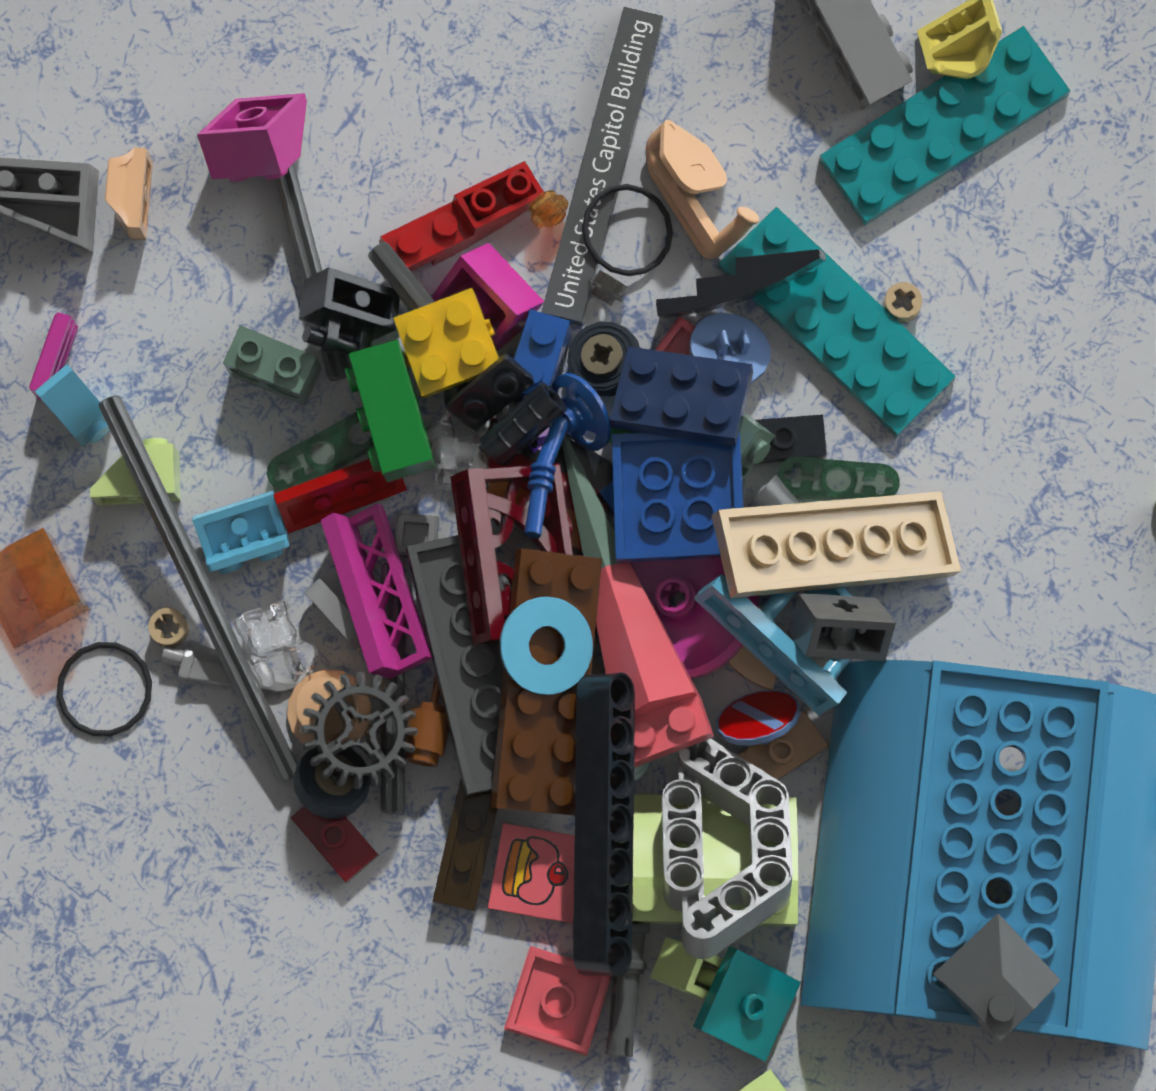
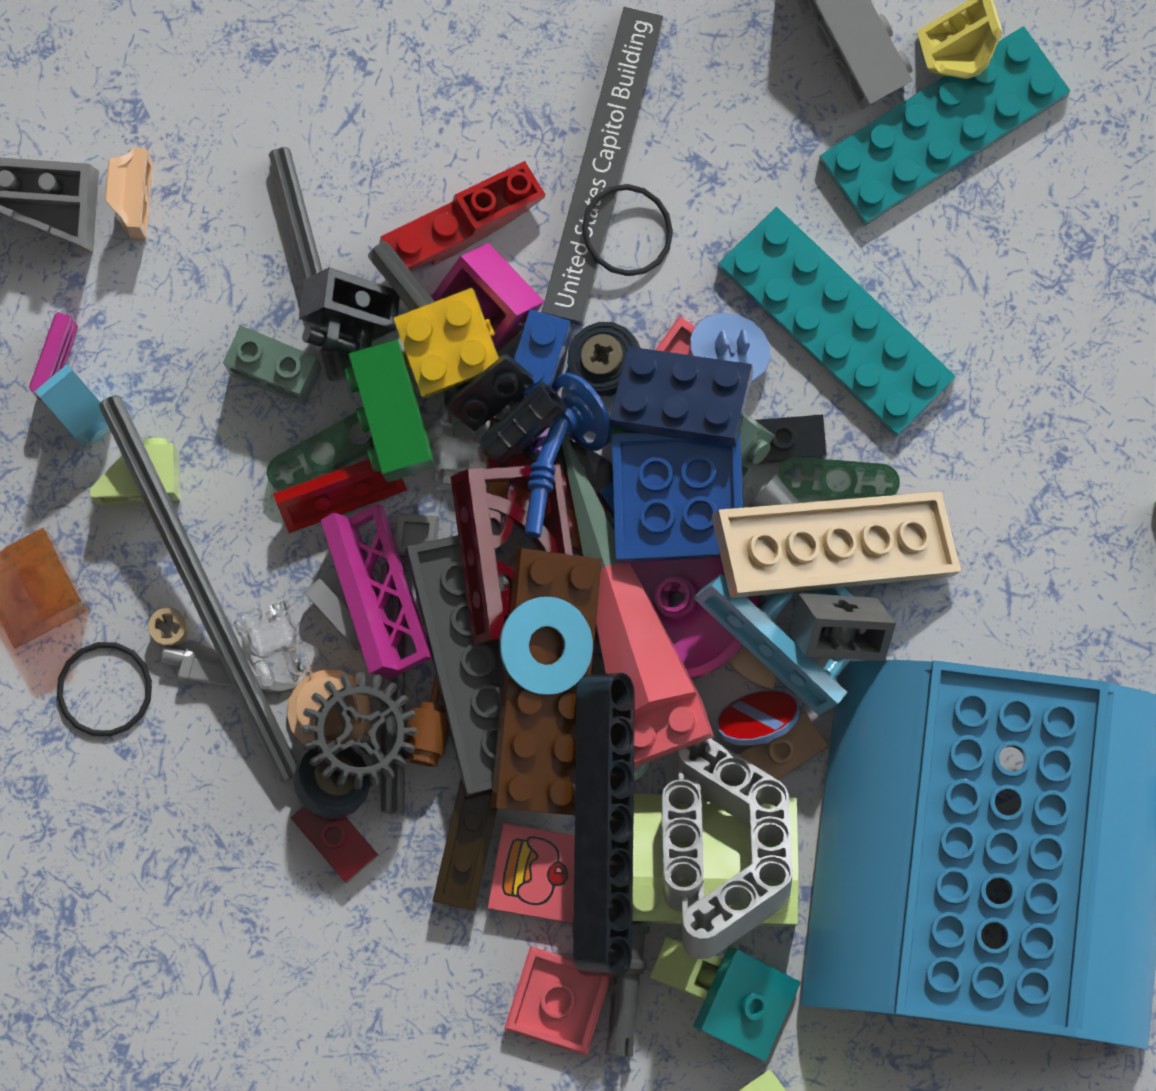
medium azure bracket [192,490,289,574] -> none
dark pink slope [197,93,307,182] -> none
clear orange plate [528,190,569,228] -> none
clear smoke plate [589,270,628,306] -> none
light nougat piece [645,120,759,259] -> none
black slope [656,249,826,318] -> none
tan bush [883,282,922,323] -> none
dark grey slope [932,913,1061,1042] -> none

